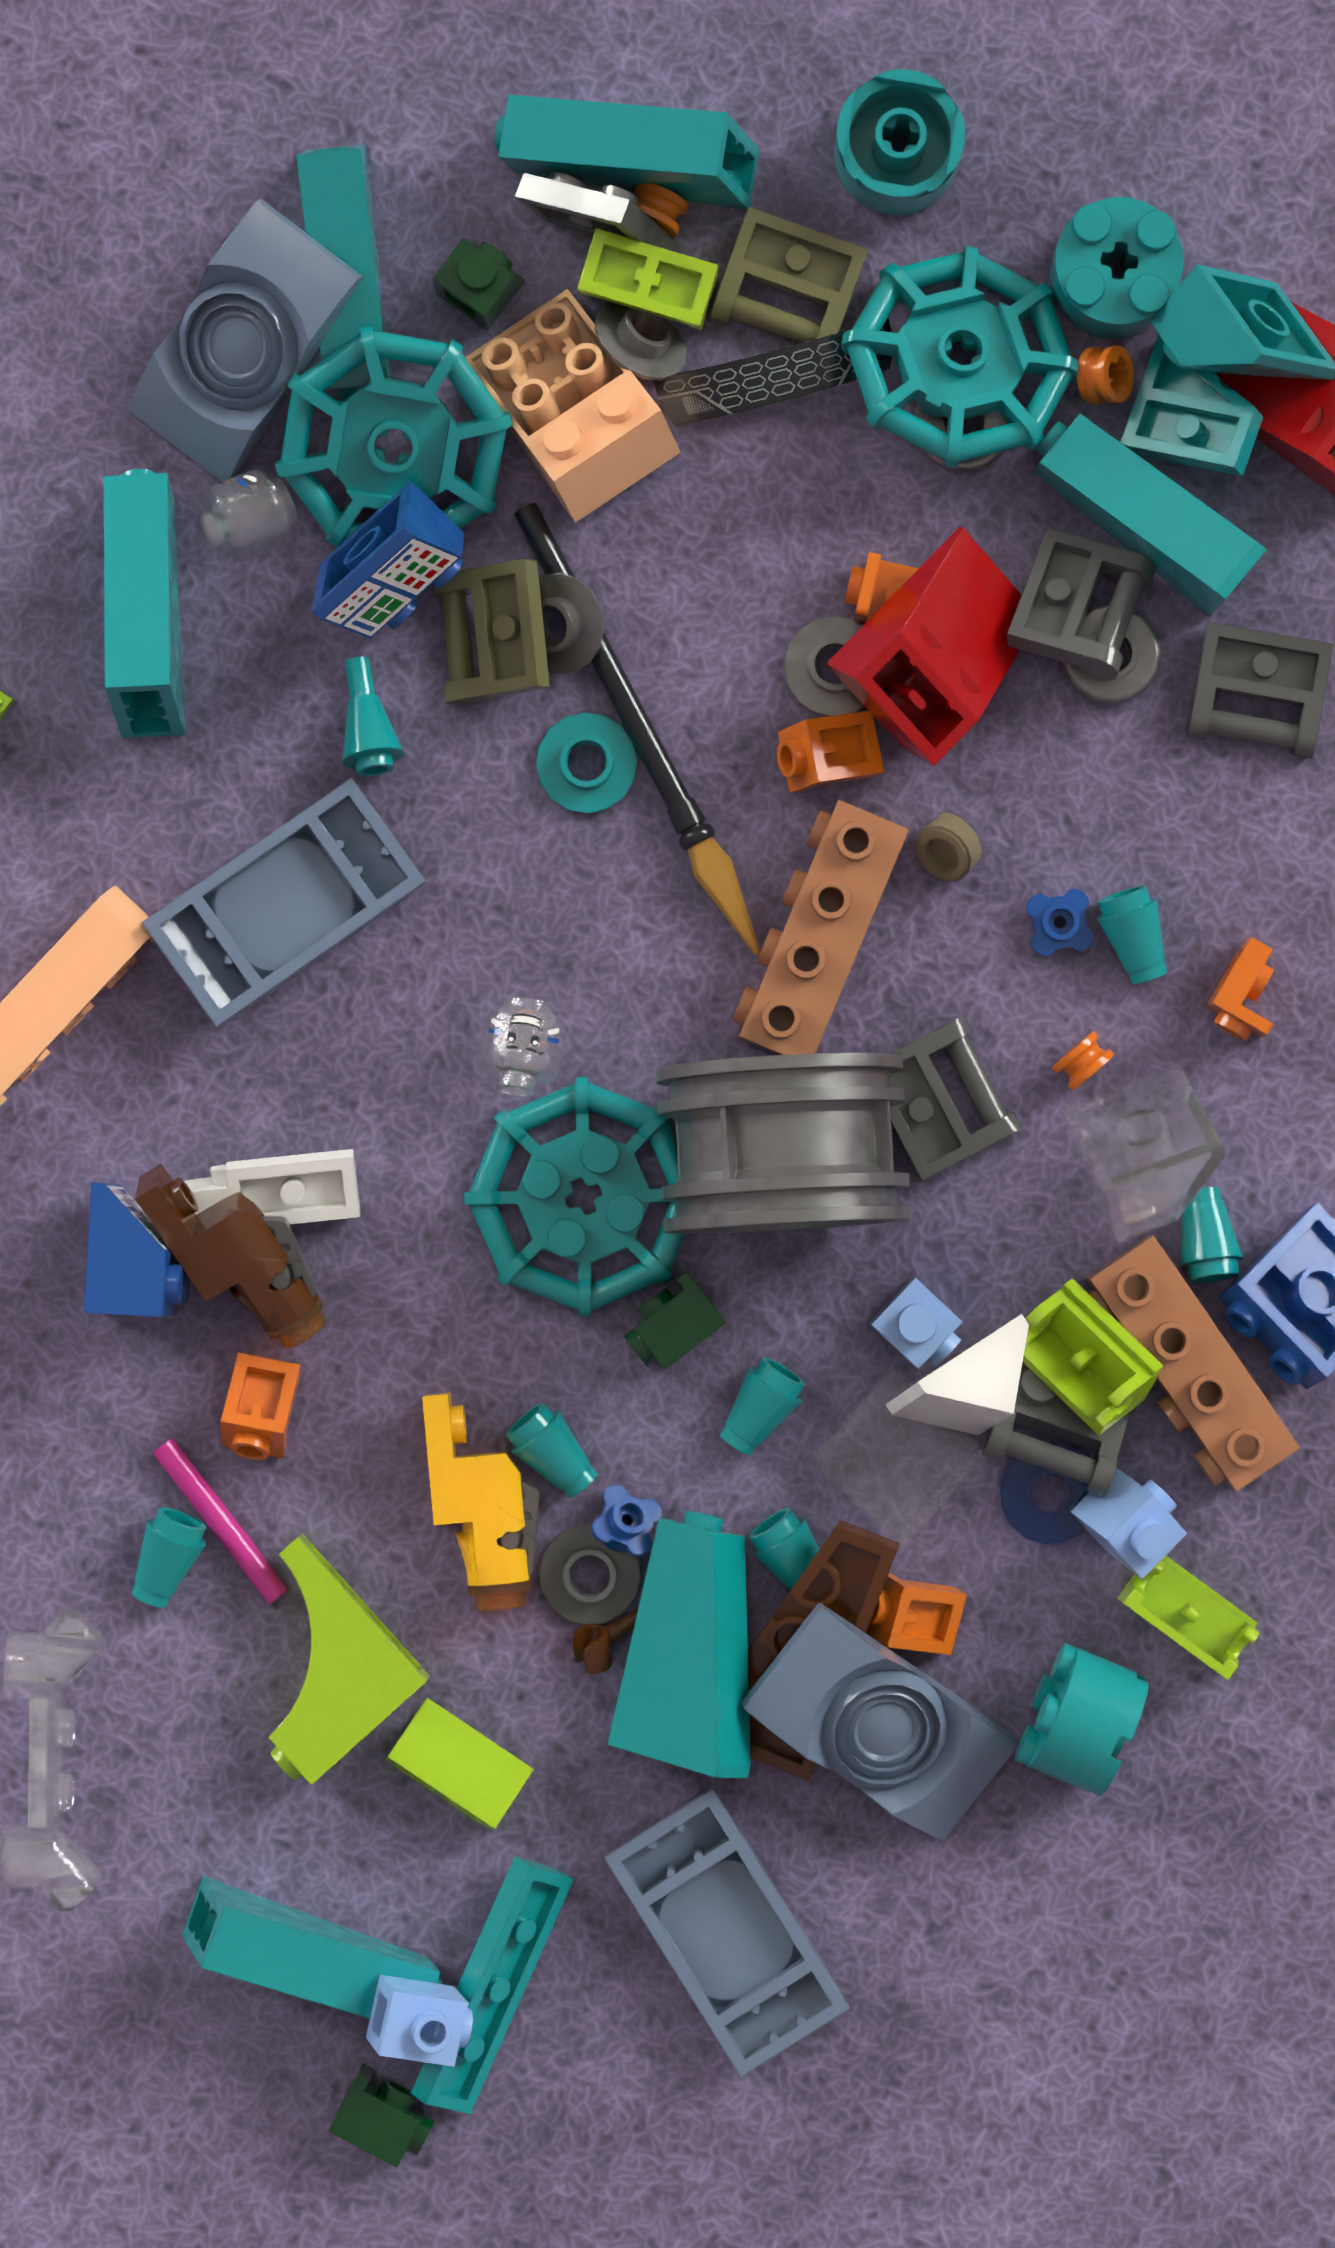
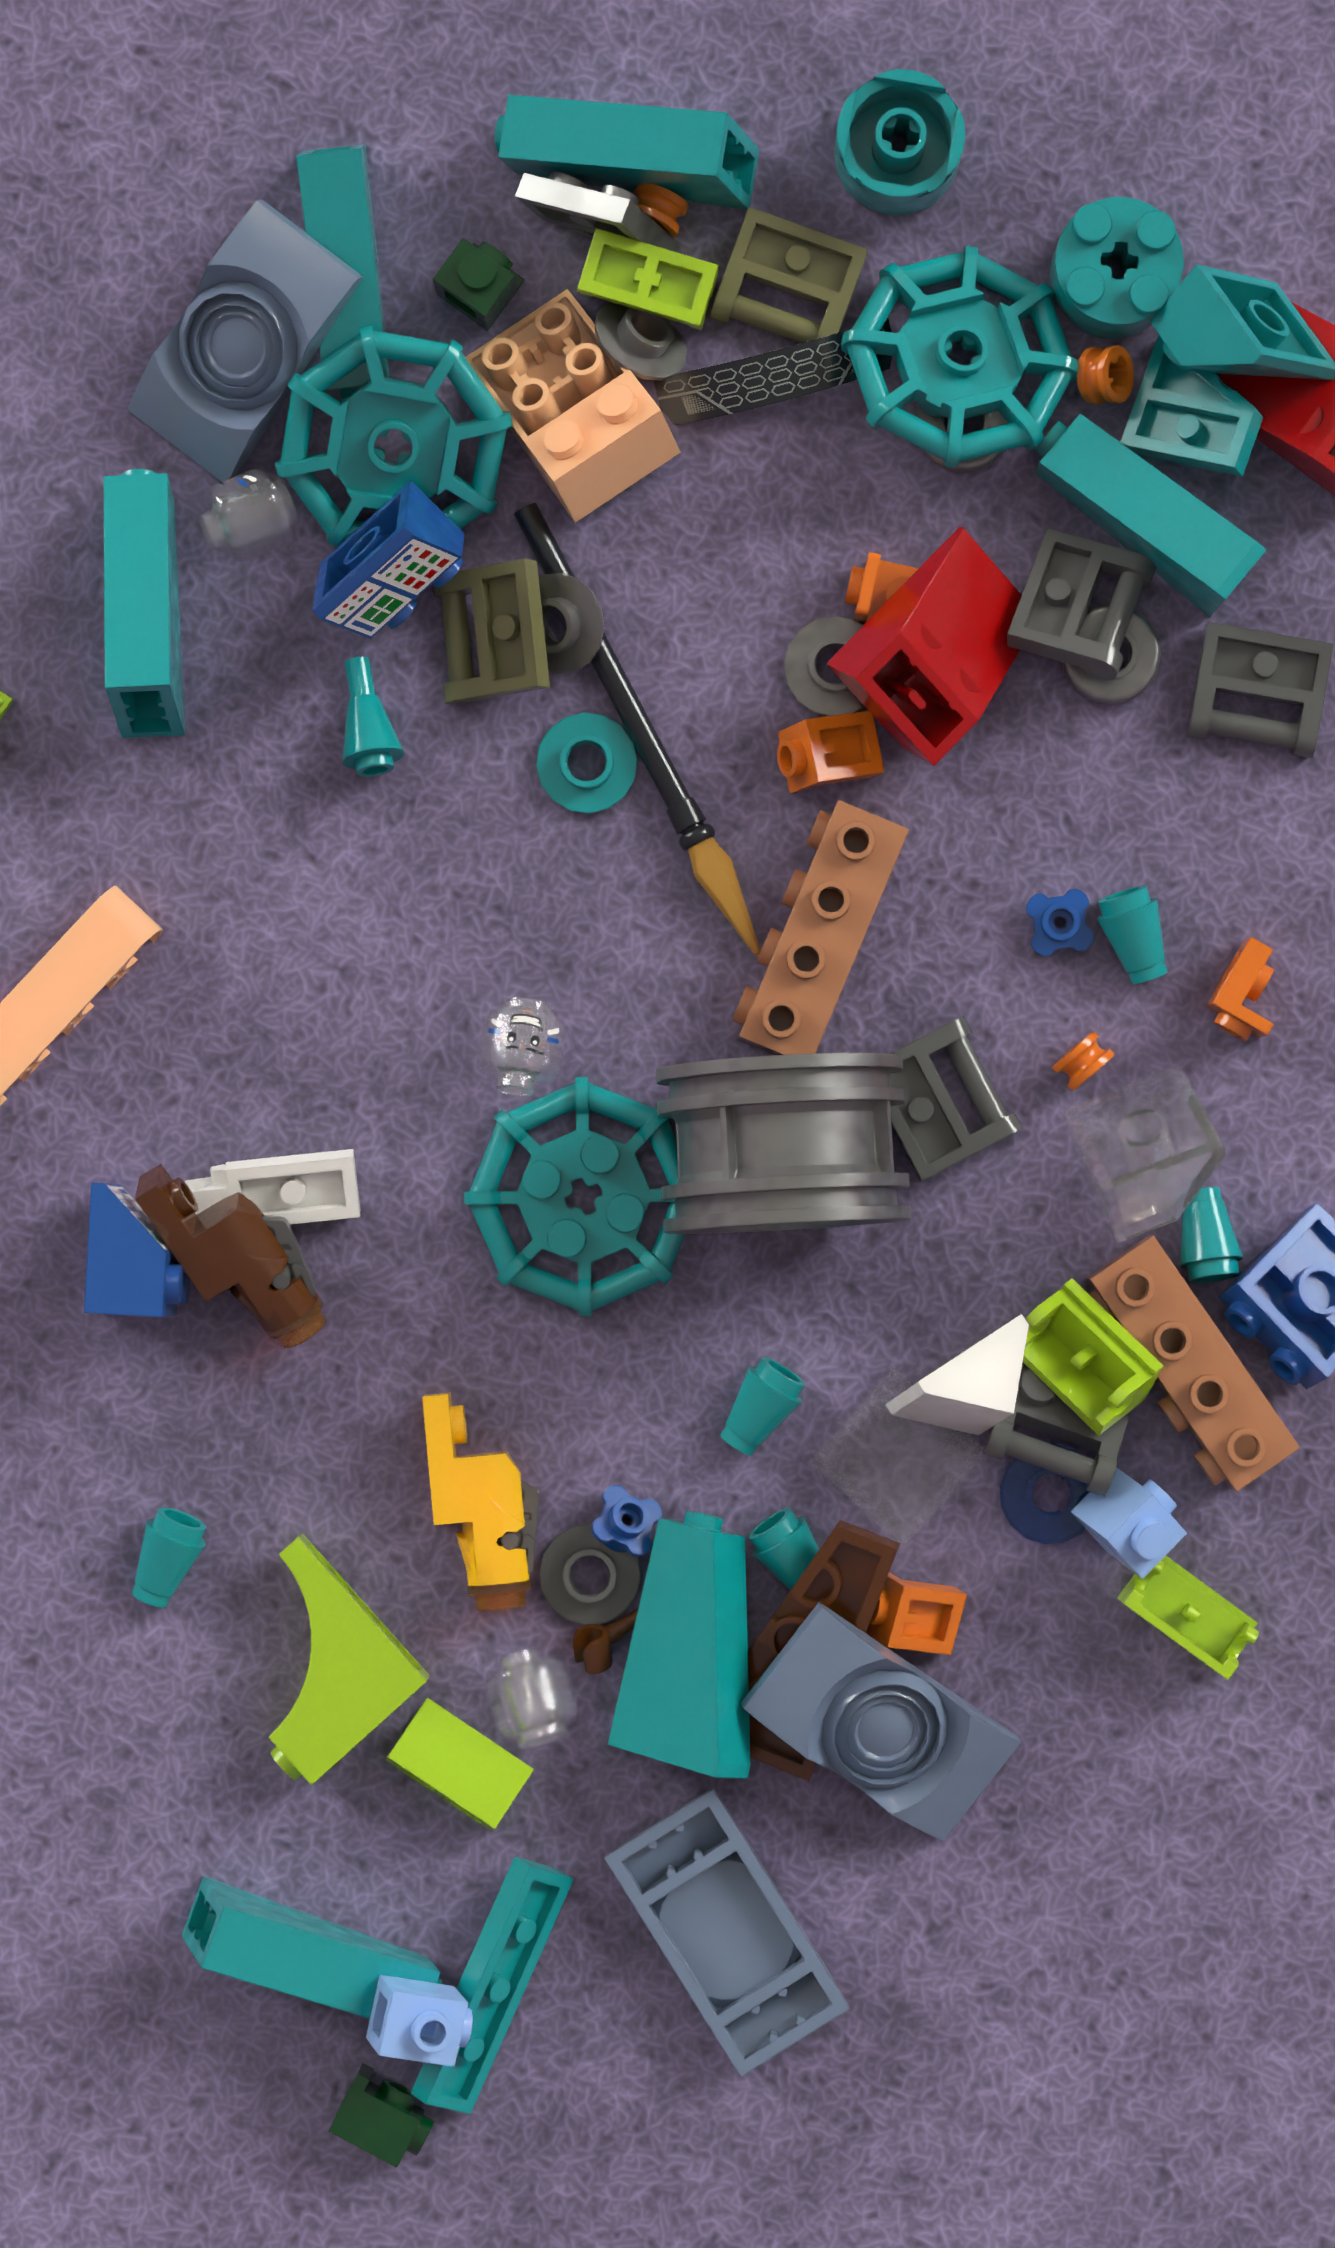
clear plate [2,1610,104,1912] -> none
sand blue slope [142,778,426,1029] -> none
dark pink bar [152,1438,289,1605] -> none
orange bracket [221,1352,301,1460] -> none
teal cone [505,1402,598,1498] -> none
dark green brick [624,1272,726,1369] -> none
light blue brick [868,1277,962,1369] -> none
dark tan tile [915,812,982,882] -> none
teal brick [1014,1643,1148,1797] -> none
none -> clear head [485,1649,577,1749]

